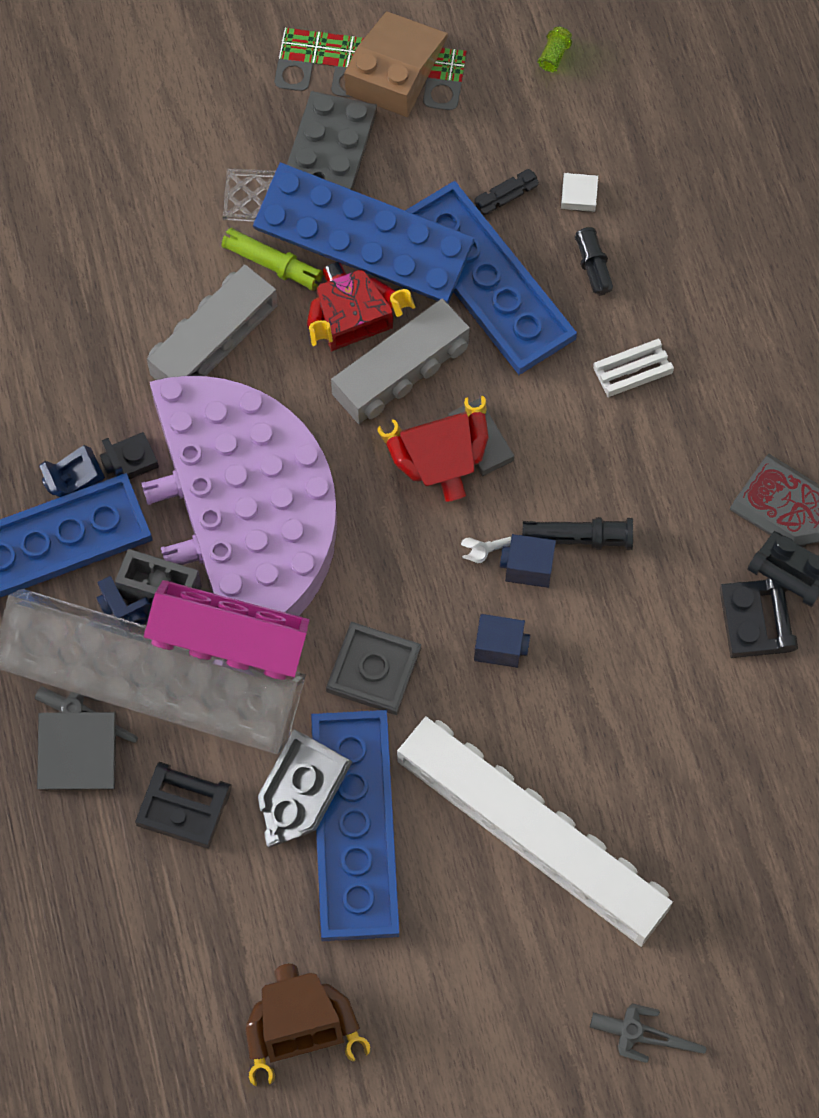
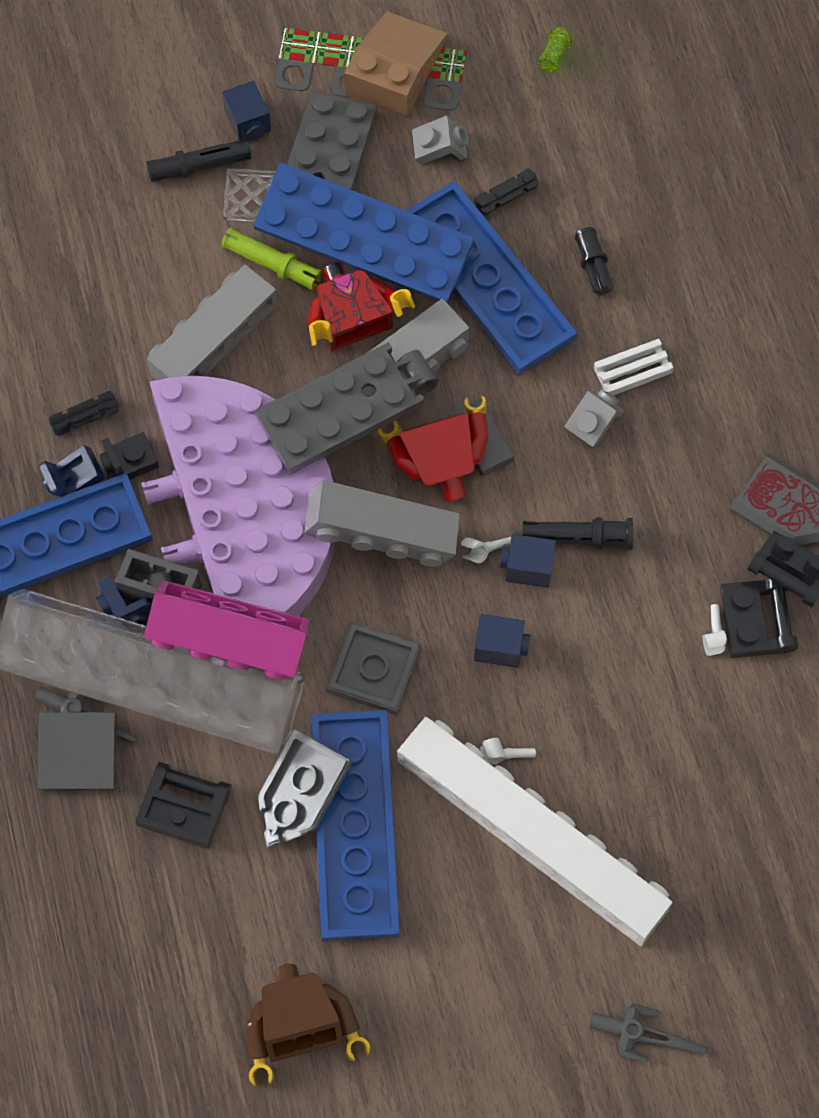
white tile [561,173,598,212] -> none
none -> black axle [49,391,119,436]
none -> black pin [146,138,251,183]
none -> dark blue brick [222,81,271,140]
none -> dark grey hinge [254,342,438,475]
none -> light grey brick [305,480,459,567]
none -> light grey bracket [412,115,468,165]
none -> white hand [480,738,536,765]
none -> light grey bracket [564,389,624,447]
none -> white hand [702,604,727,656]

